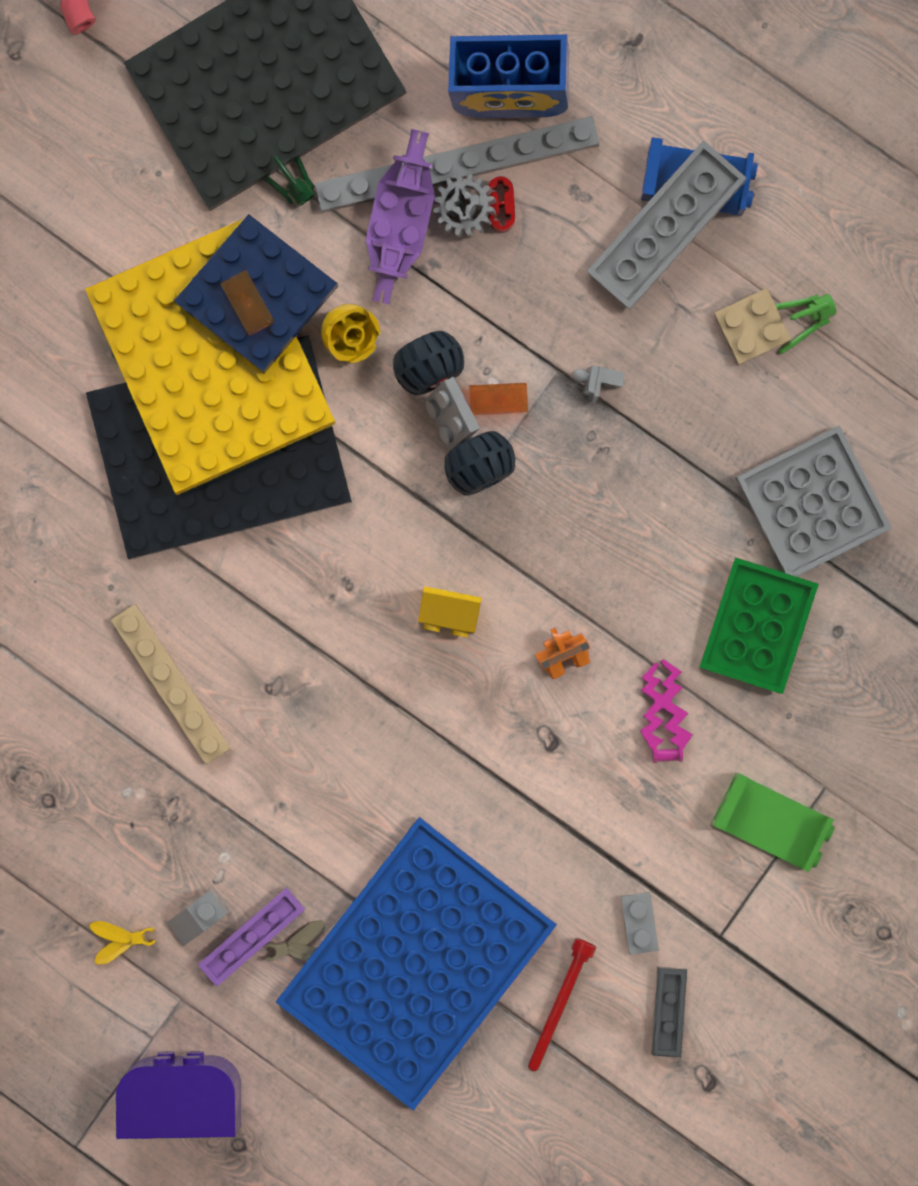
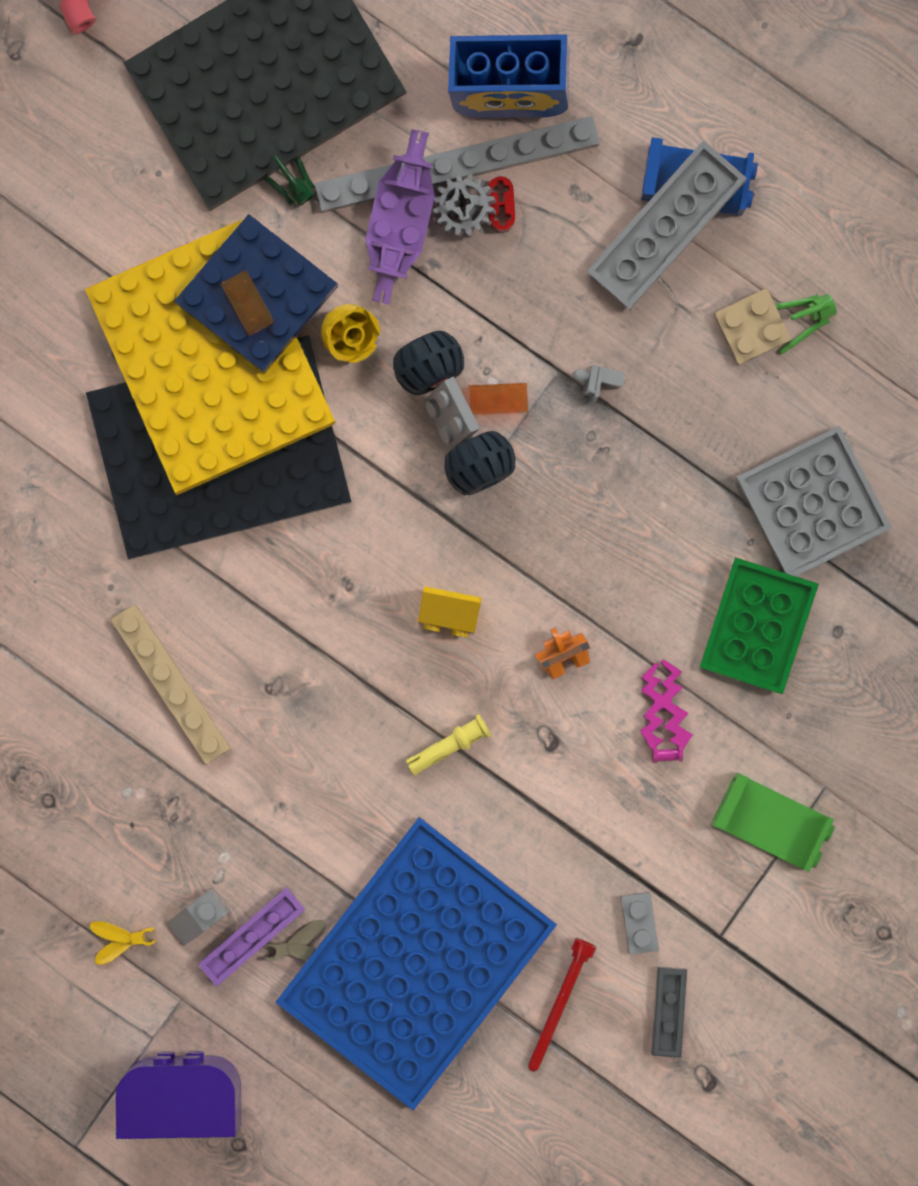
none -> light yellow pin [406,714,492,776]

